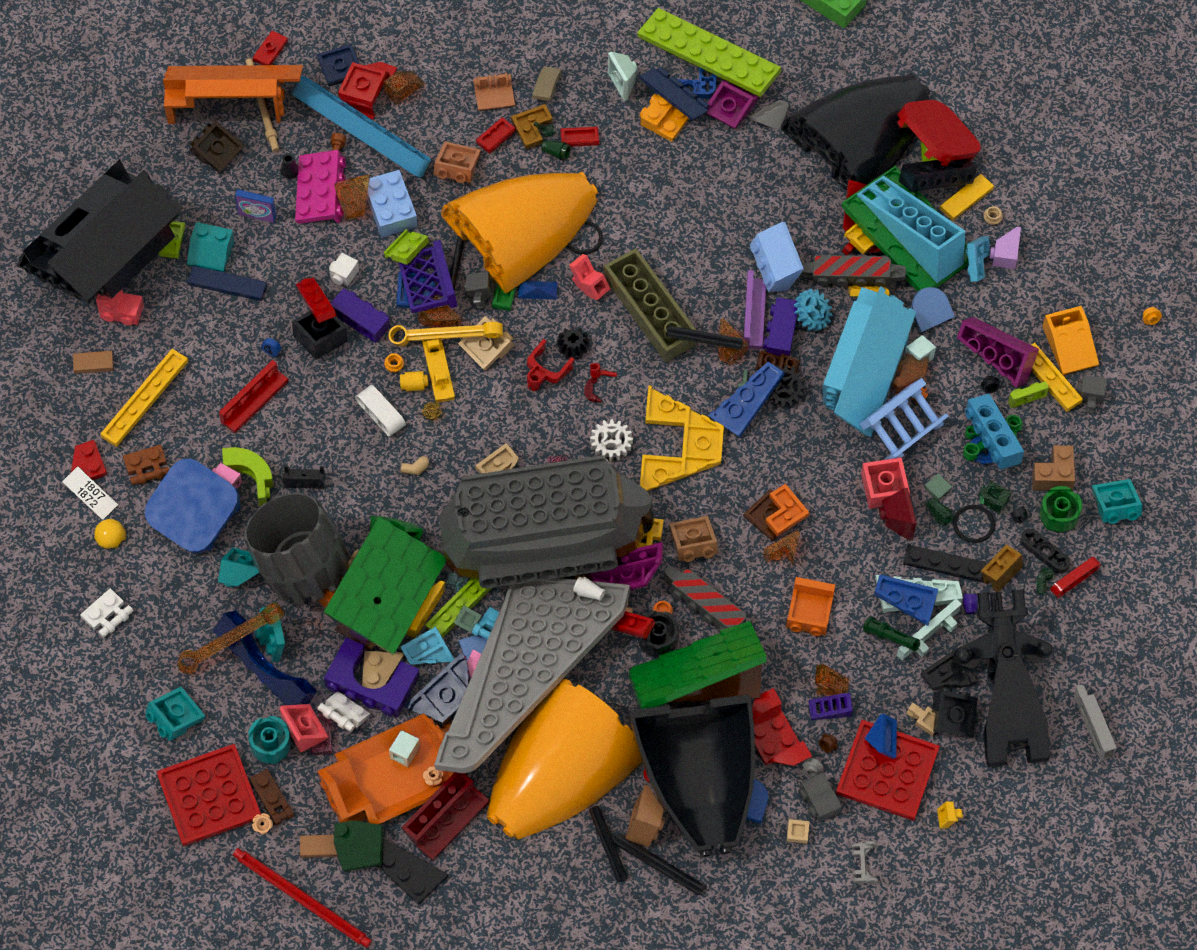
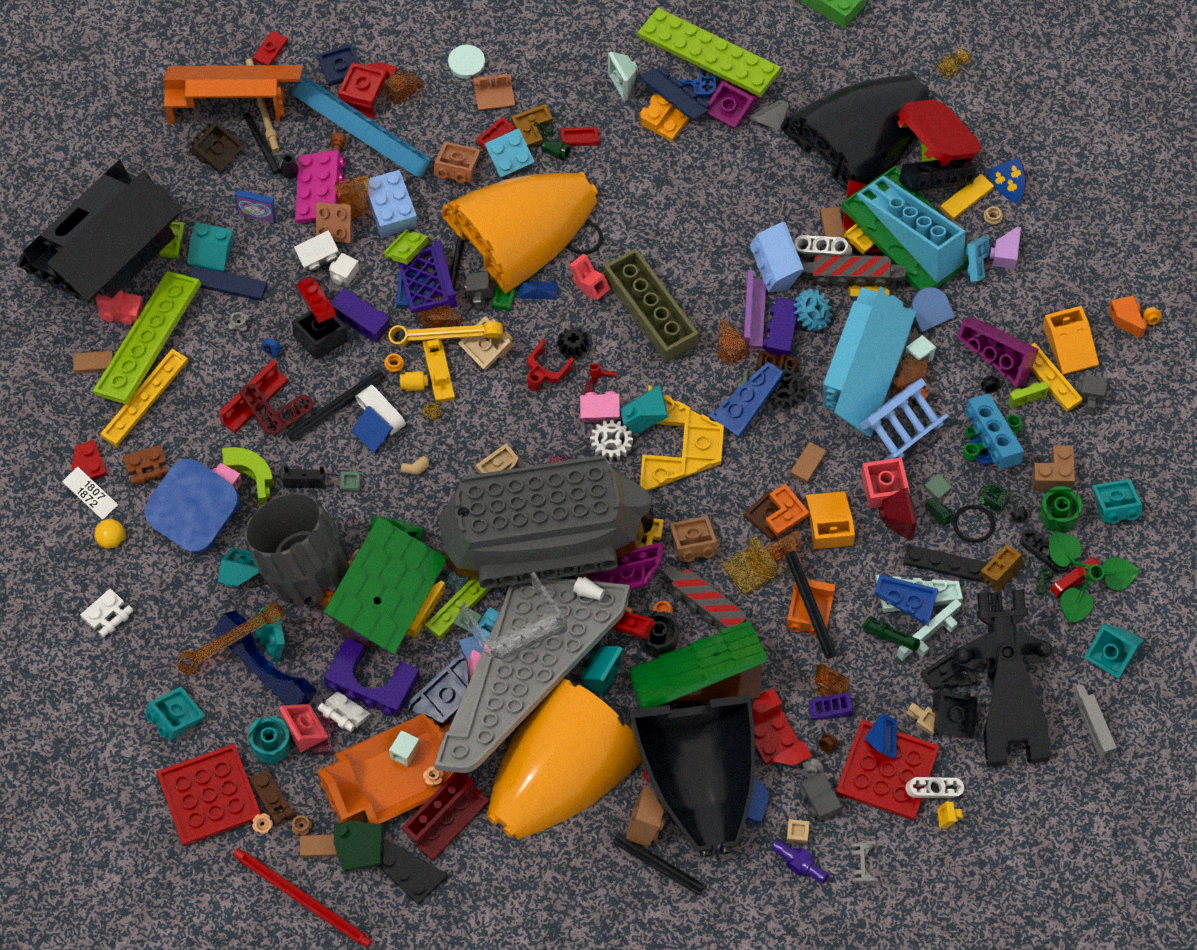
tan wing [362,651,404,689] -> none
medium azure wing [400,626,454,665] -> none
dark tan slope [532,66,562,101] -> none
black axle [589,806,627,882] -> none
black axle [666,326,743,349] -> none
dark purple hose [963,594,978,614] -> none
none -> lime plate [93,271,201,405]
none -> light grey plate [228,312,249,332]
none -> dark red beam [240,384,313,435]
none -> black bar [243,112,280,175]
none -> black axle [287,370,385,442]
none -> medium nougat plate [291,815,312,835]
none -> white brick [294,230,340,271]
none -> nougat hinge [316,202,352,243]
none -> sand green tile [340,471,361,492]
none -> blue piece [351,406,393,453]
none -> light aqua tile [448,45,485,79]
none -> clear windscreen [461,572,567,659]
none -> medium azure plate [484,128,535,179]
none -> bright pink brick [580,391,622,423]
none -> teal slope [580,646,623,697]
none -> teal slope [620,385,669,434]
none -> clear yellow bracket [722,535,778,595]
none -> dark purple pin [771,839,829,884]
none -> black axle [786,551,836,659]
none -> medium nougat tile [790,442,826,484]
none -> white beam [794,235,852,258]
none -> light orange slope [806,491,855,549]
none -> medium nougat tile [820,207,845,239]
none -> white beam [906,777,964,798]
none -> clear yellow plate [935,49,970,79]
none -> blue shield [987,157,1026,204]
none -> green plant [1048,531,1140,623]
none -> teal slope [1084,624,1144,679]
none -> orange slope [1109,296,1147,338]

